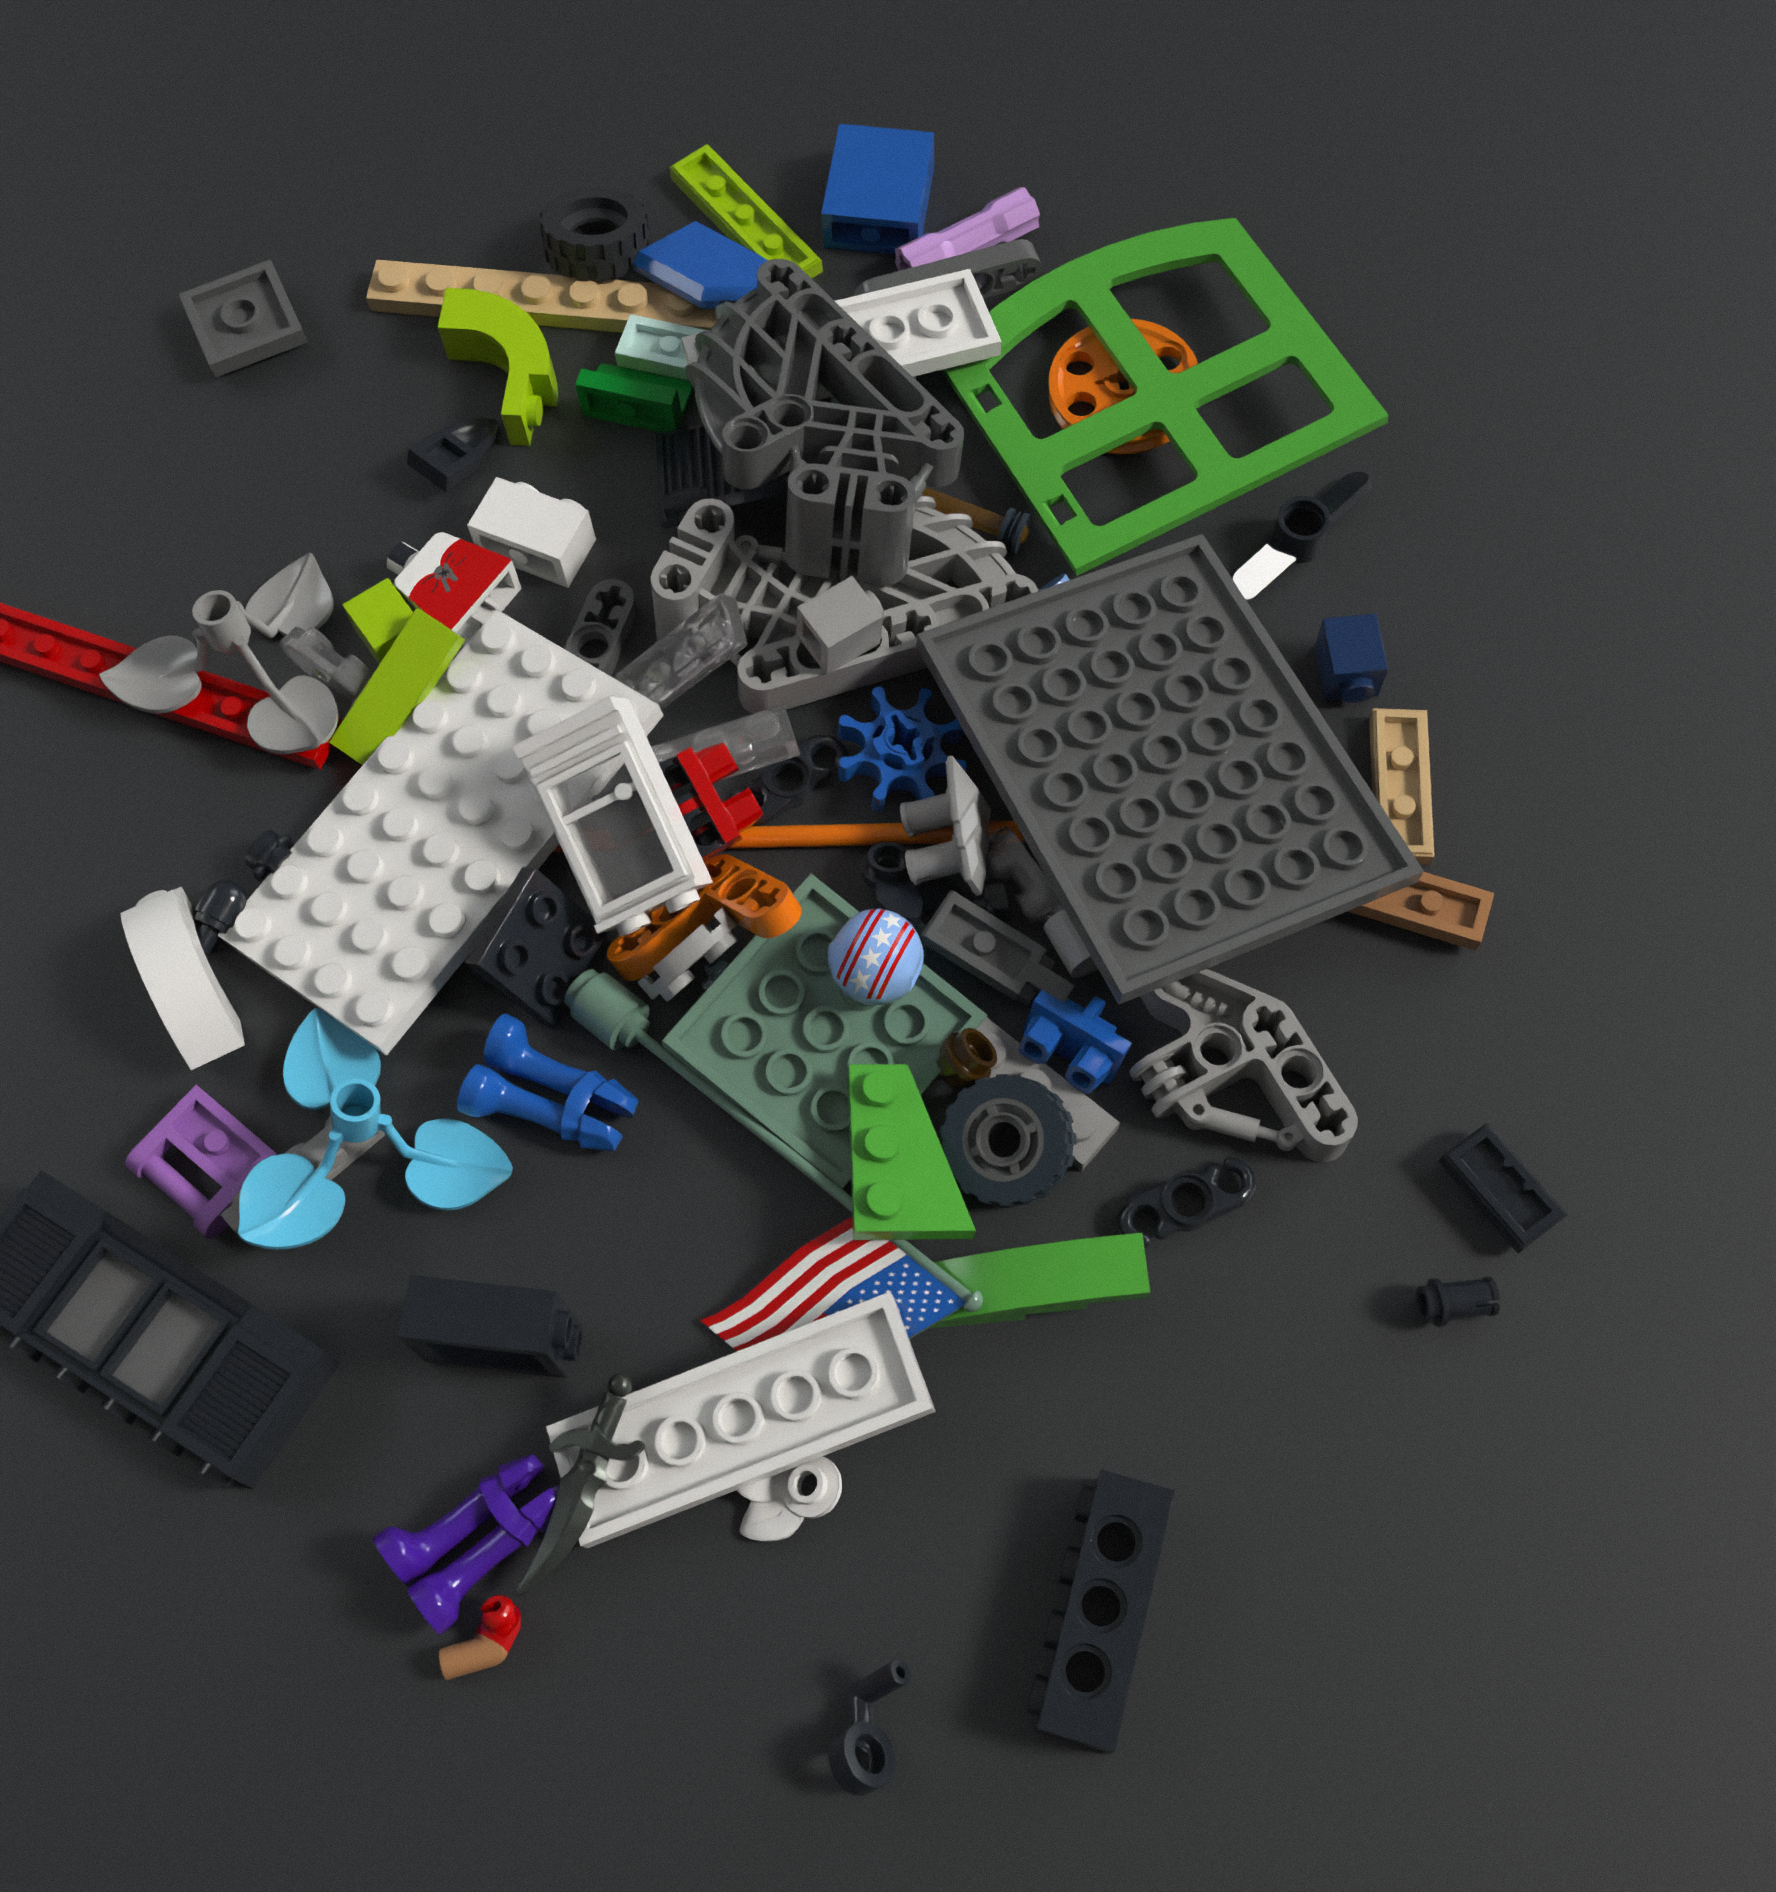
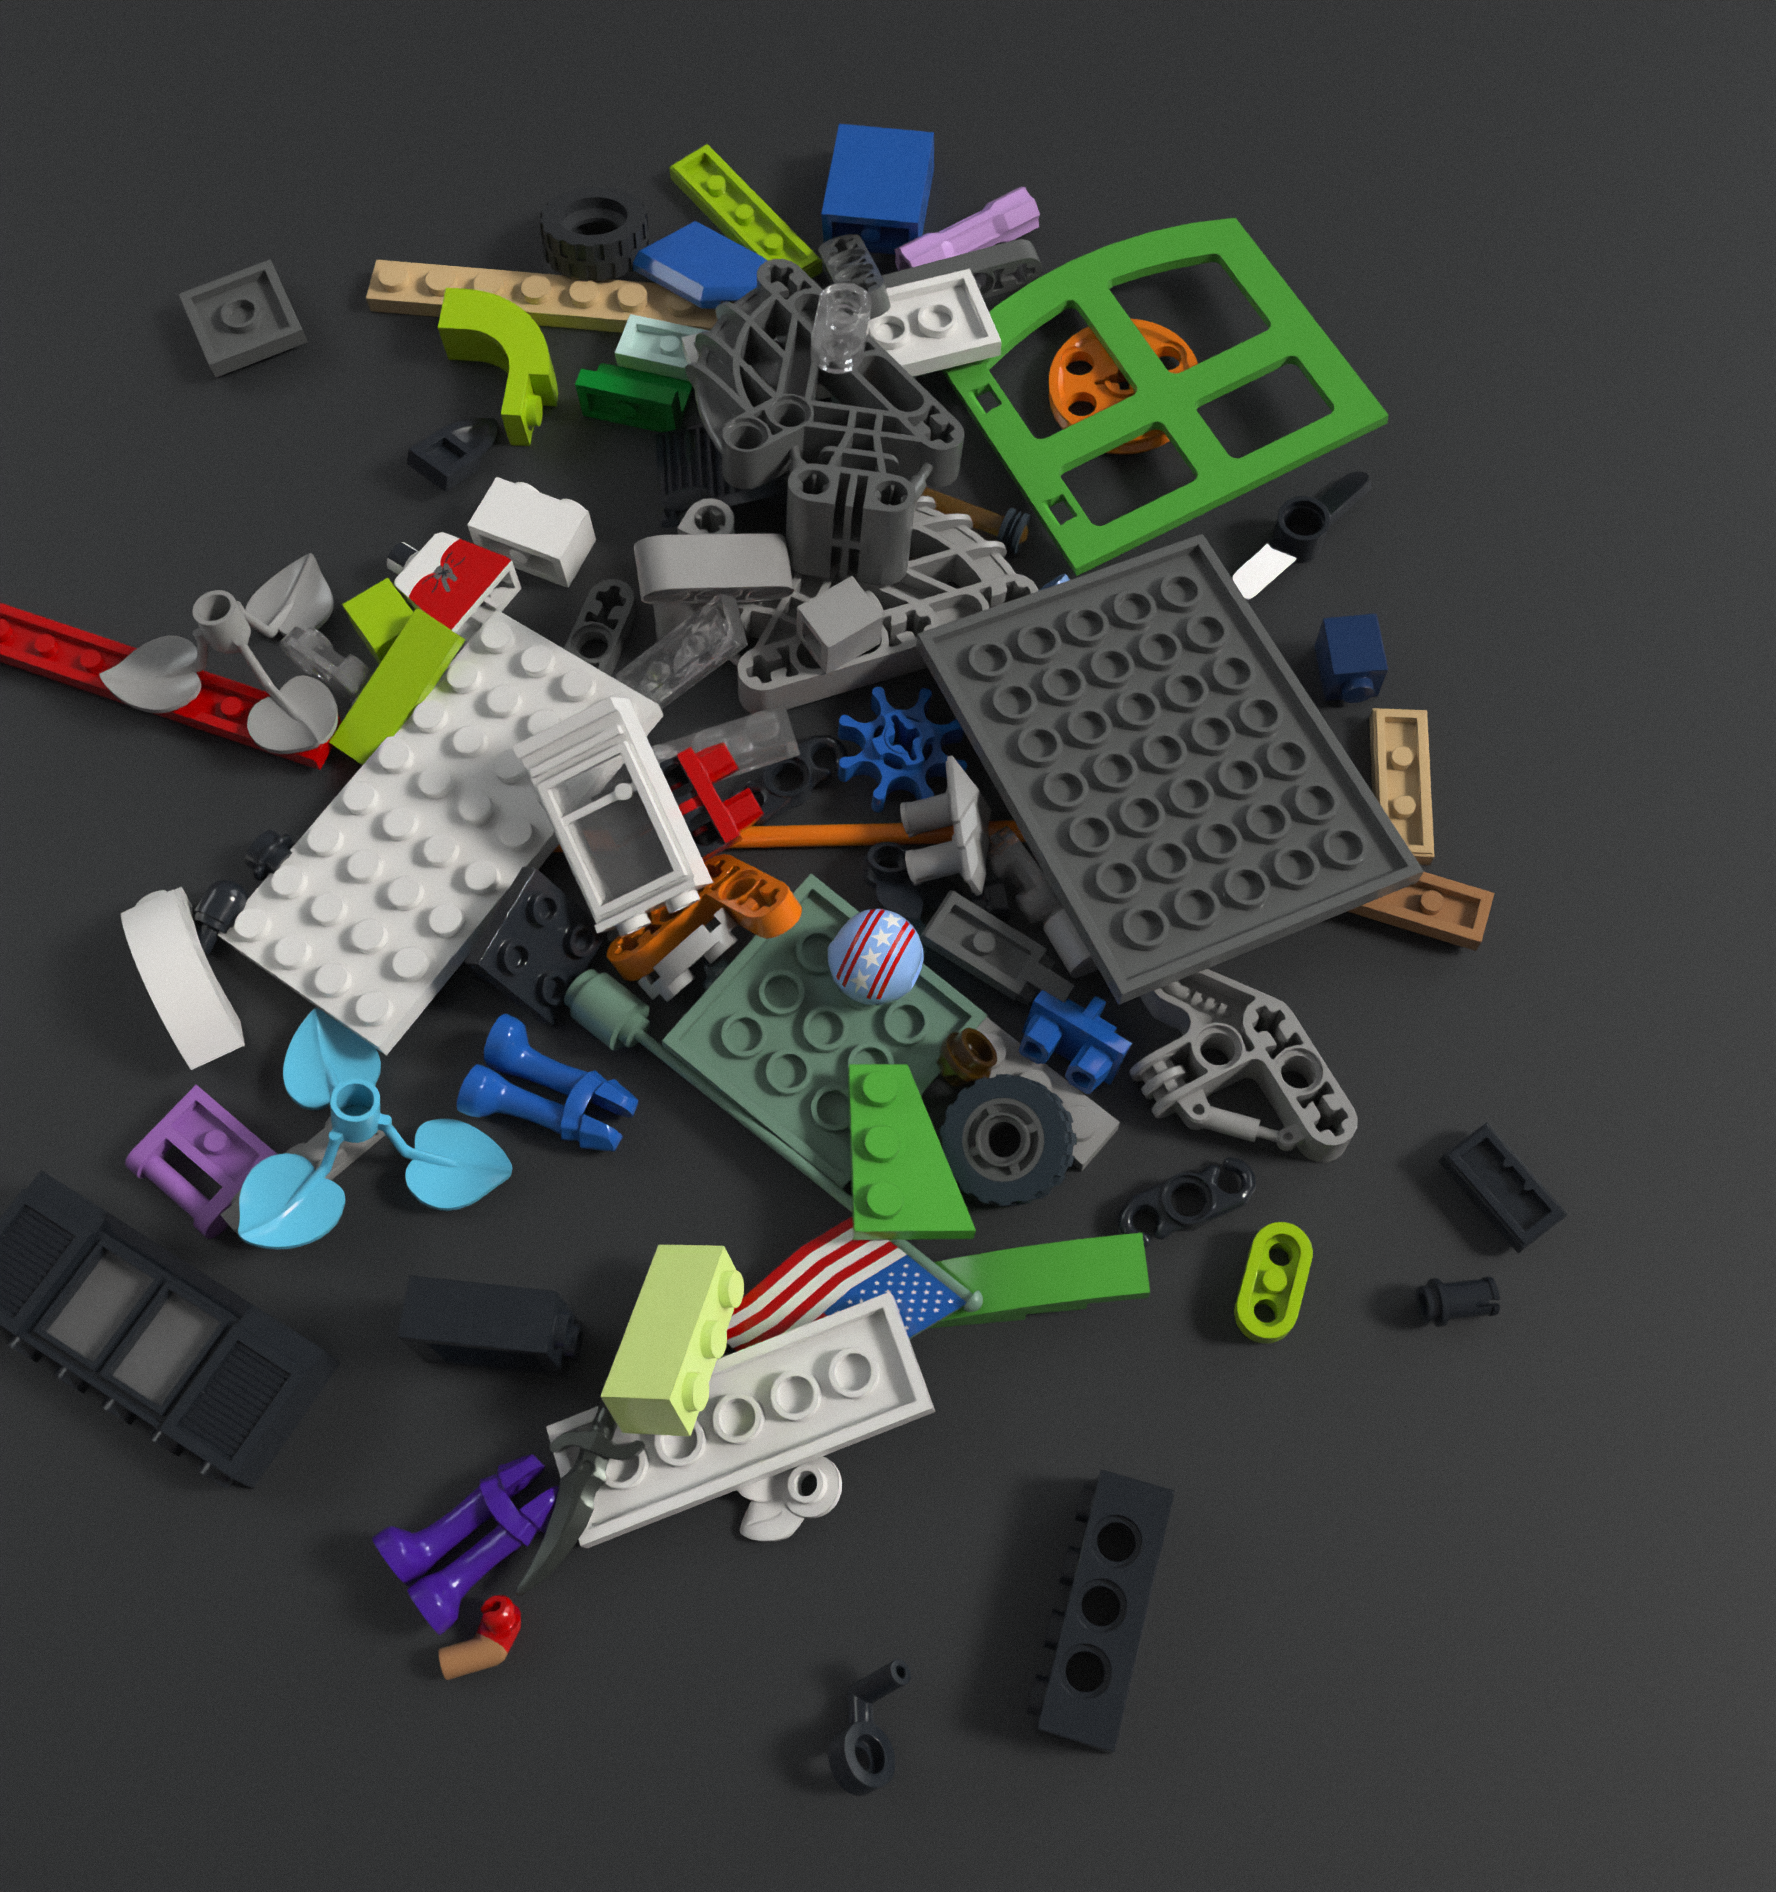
none -> yellowish green brick [600,1245,744,1437]
none -> light grey beam [634,534,794,605]
none -> clear plate [810,283,872,374]
none -> dark grey beam [819,234,891,322]
none -> lime plate [1234,1222,1313,1343]

